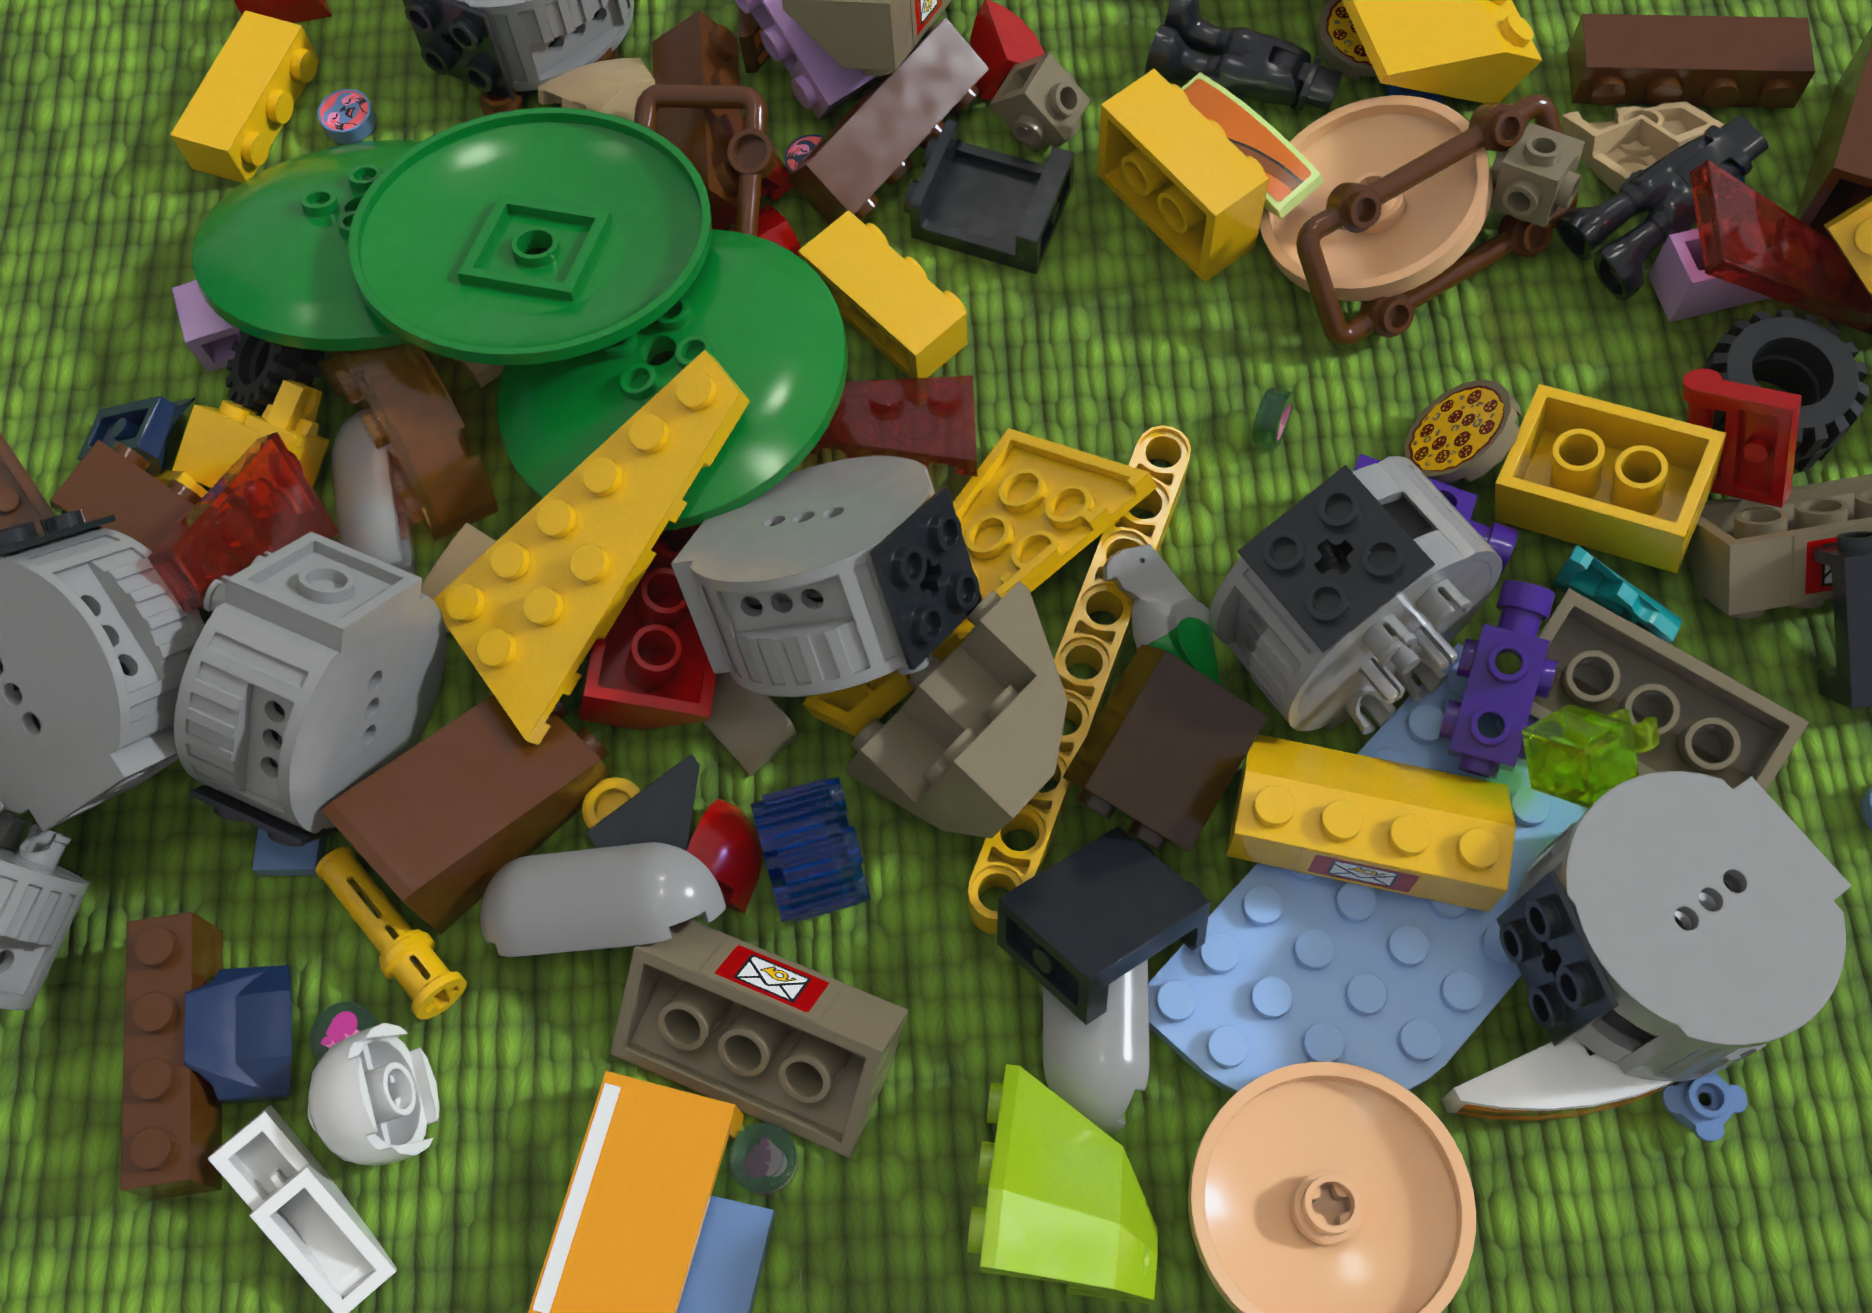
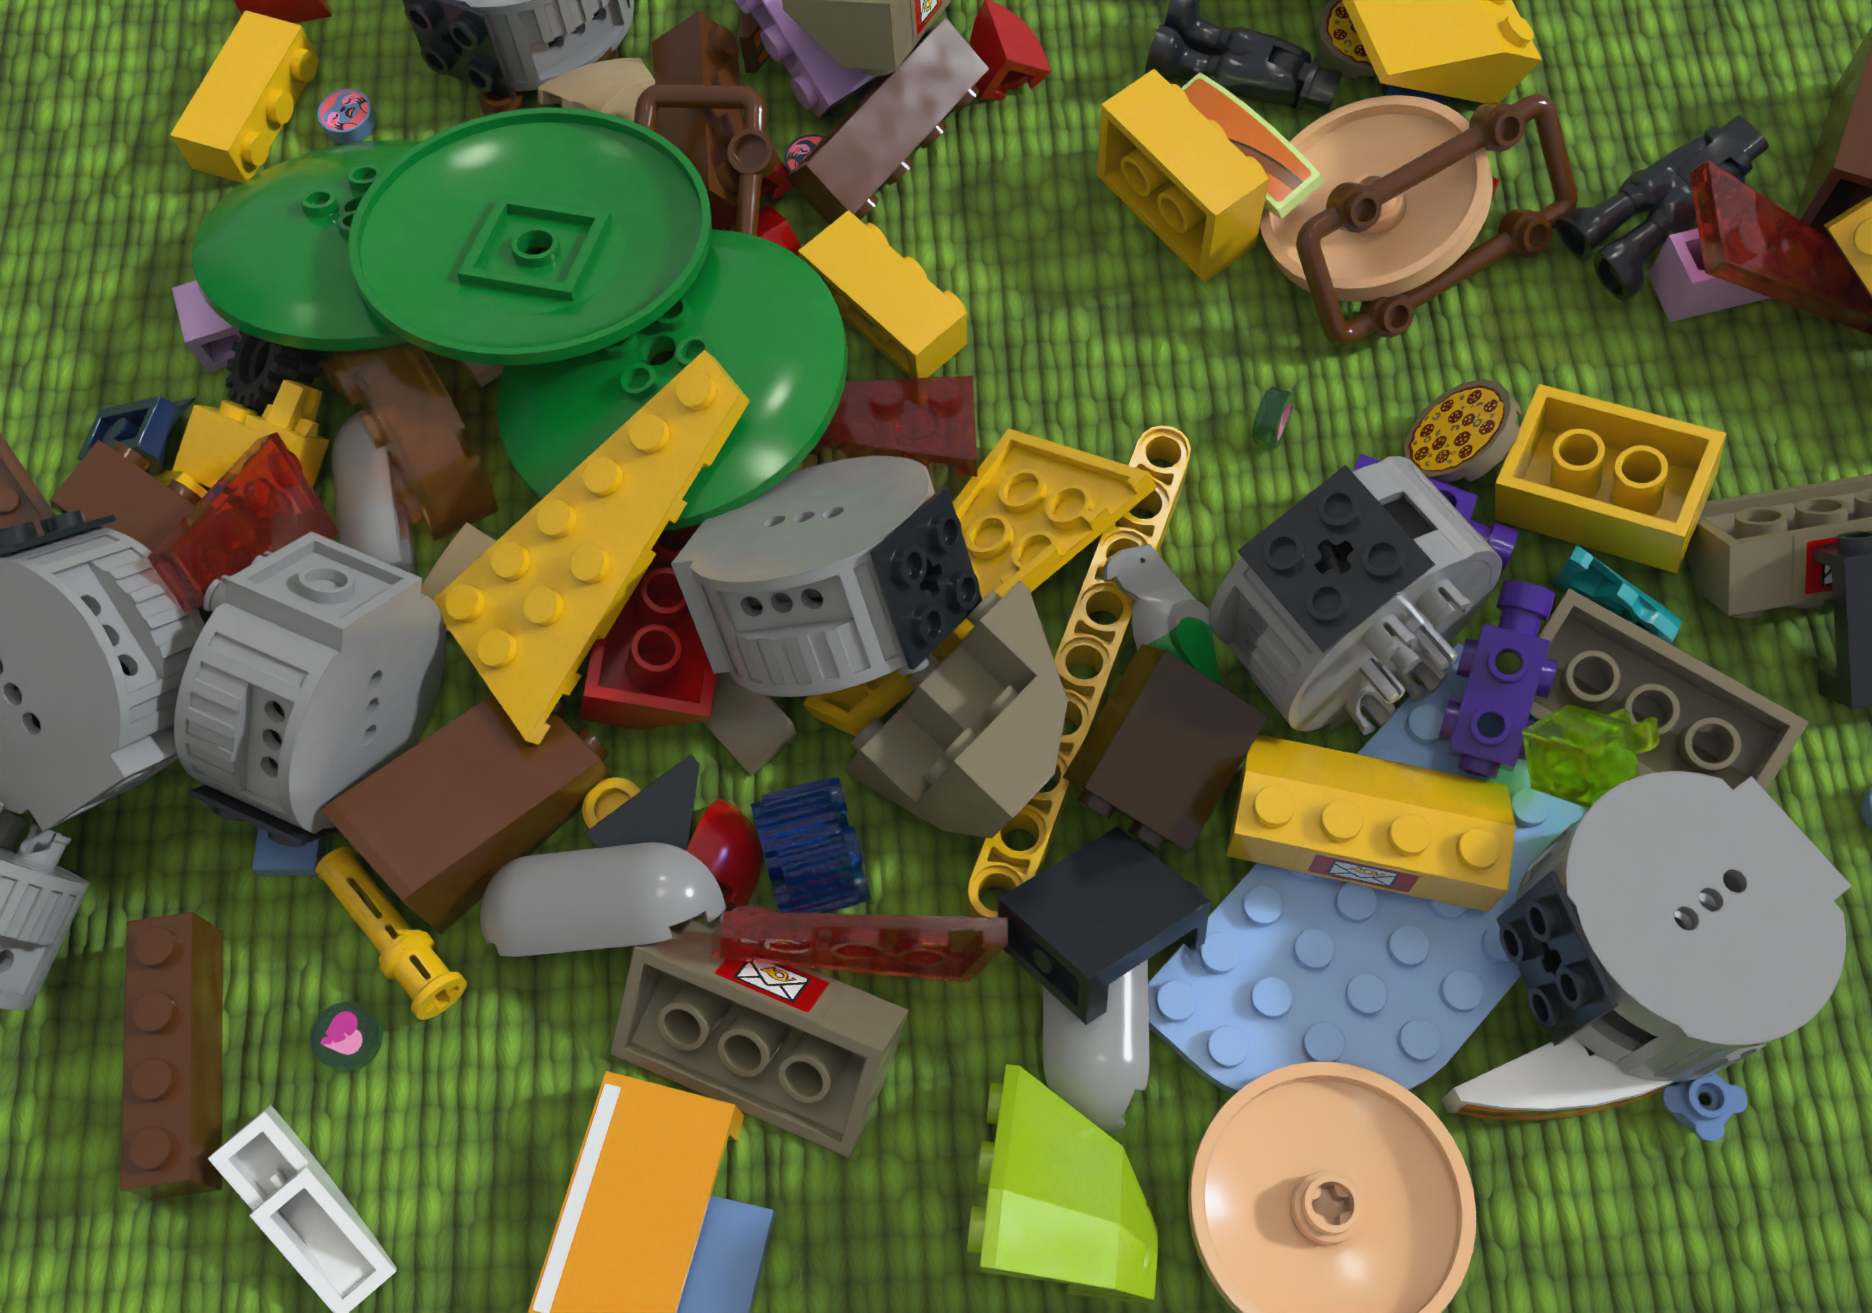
dark blue slope [184,965,292,1105] -> none
white cylinder [308,1023,440,1166] -> none
clear green tile [729,1123,799,1195] -> none
black panel [904,119,1075,275] -> none
dark tan brick [990,52,1090,151] -> none
dark tan brick [1490,122,1585,228] -> none
tan slope [1561,101,1725,193] -> none
reddish brown brick [1567,14,1816,109] -> none
red plate [1682,369,1802,508] -> none
black tyre [1701,310,1869,473] -> none
none -> clear red wing [711,906,1008,983]

